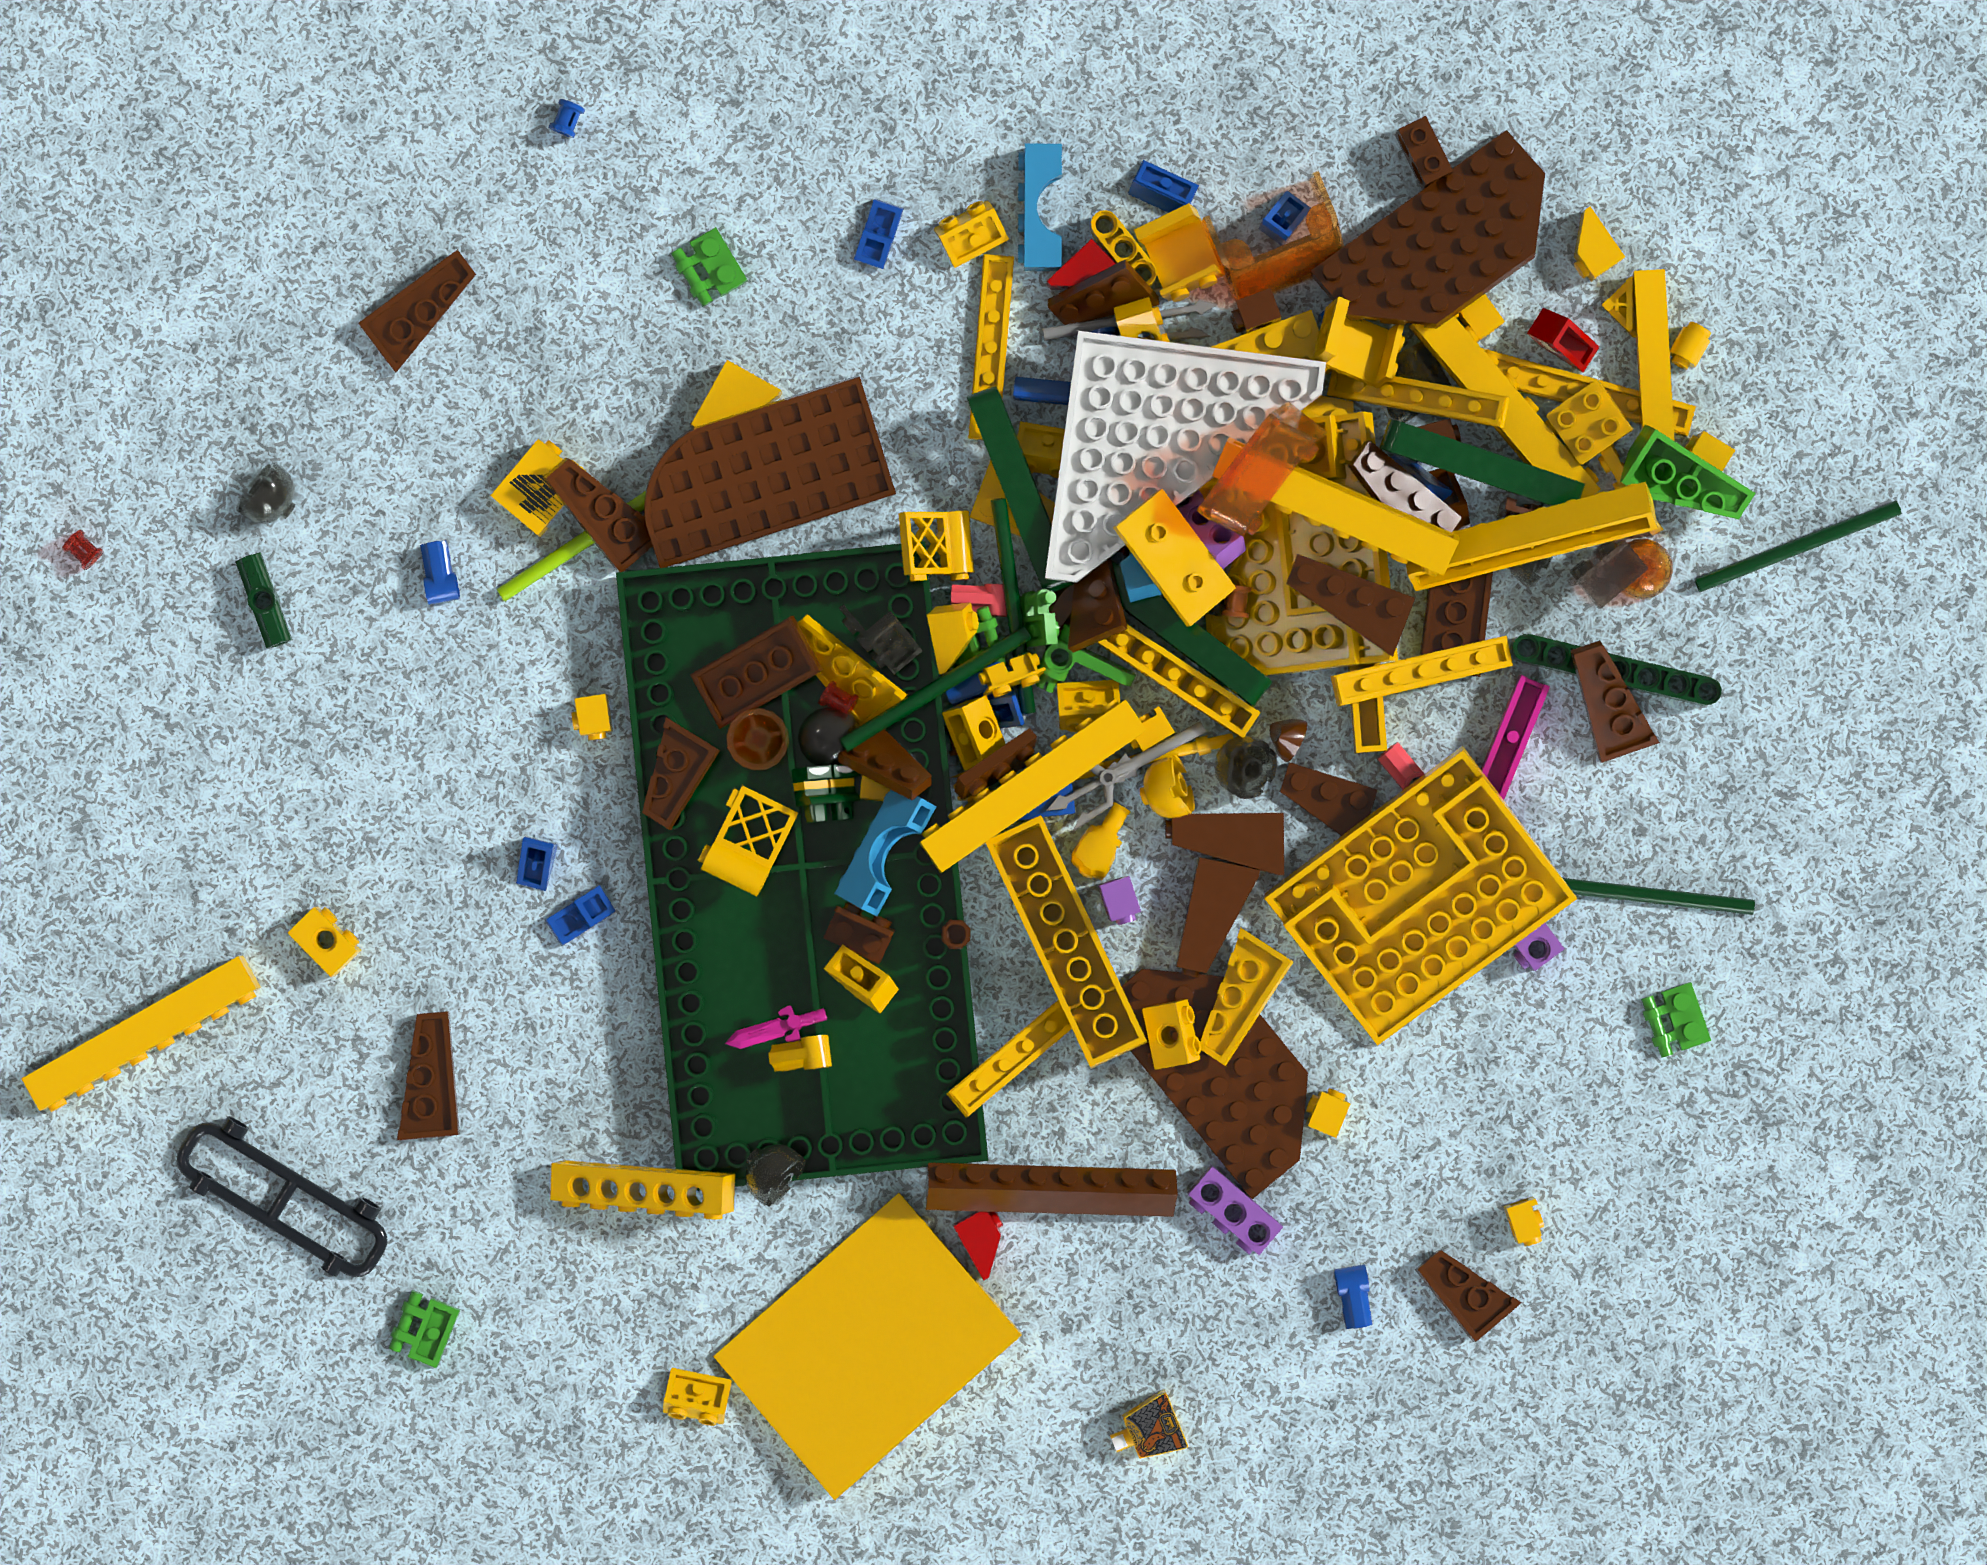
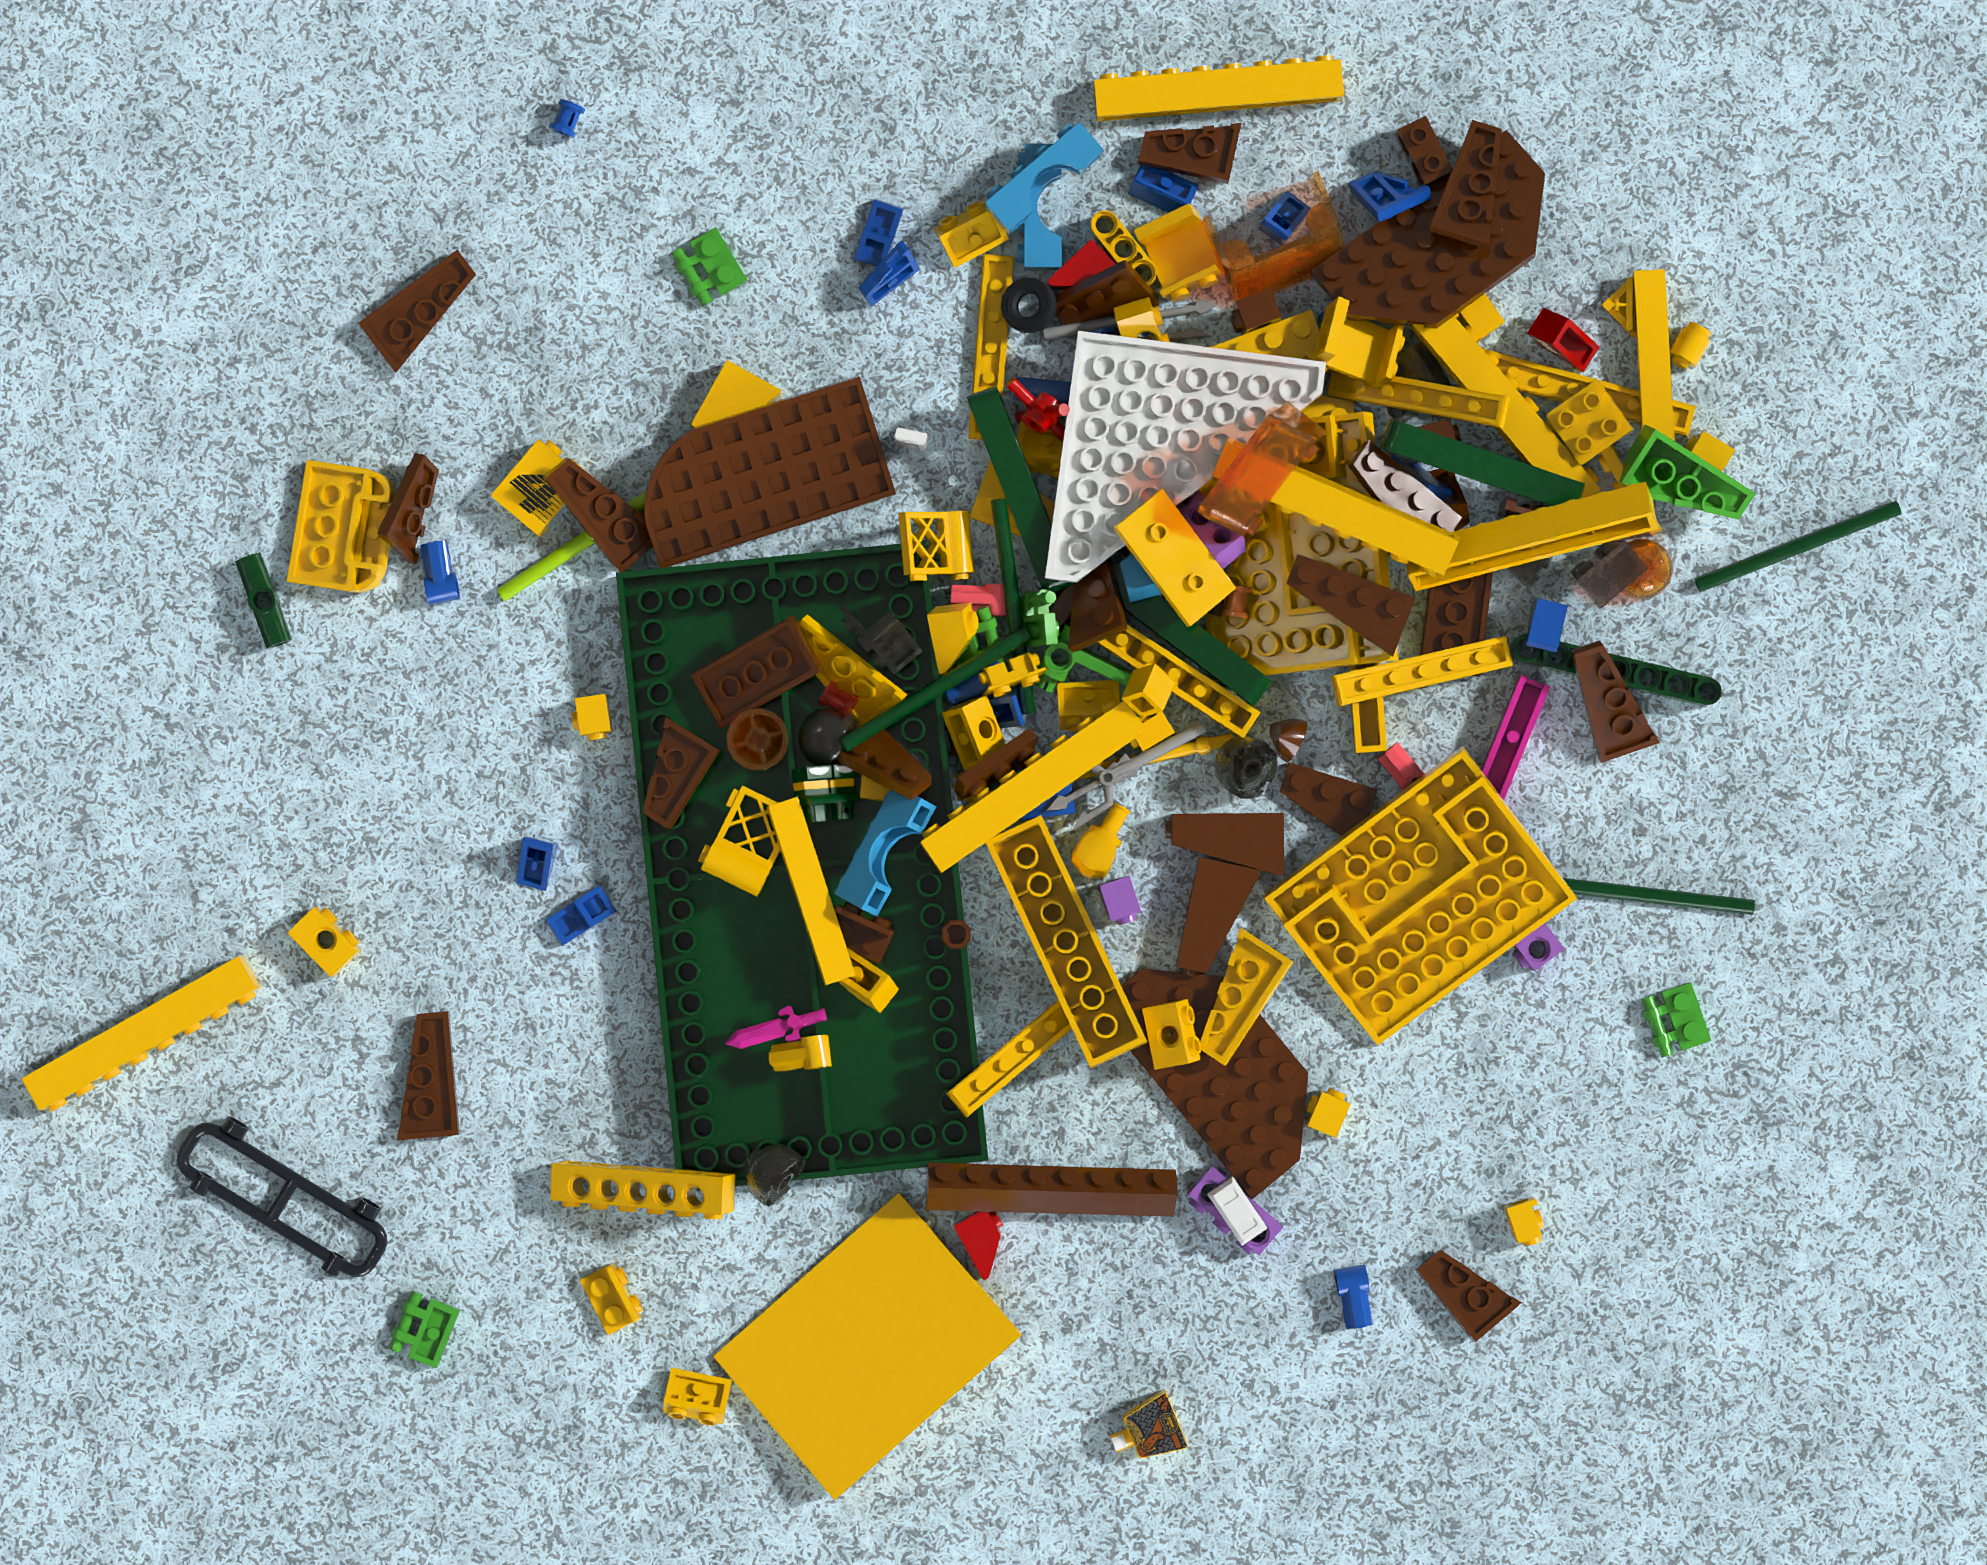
clear red bush [62,529,104,570] -> none
clear smoke cylinder [236,461,296,524] -> none
yellow cylinder [1140,755,1195,818] -> none
yellow slope [1573,206,1625,282] -> none
none -> yellow plate [286,460,396,593]
none -> reddish brown wing [377,453,439,565]
none -> yellow bracket [579,1263,643,1335]
none -> yellow tile [767,797,855,985]
none -> blue wing [859,240,920,307]
none -> white tile [895,427,928,451]
none -> dark azure arch [985,122,1104,235]
none -> black tyre [1001,277,1057,333]
none -> red bar [1006,377,1070,443]
none -> yellow brick [1093,55,1344,122]
none -> yellow brick [1121,663,1175,718]
none -> reddish brown wing [1138,123,1241,184]
none -> white tile [1207,1177,1268,1245]
none -> blue wing [1349,171,1432,222]
none -> reddish brown wing [1430,120,1502,250]
none -> blue slope [1526,598,1568,652]

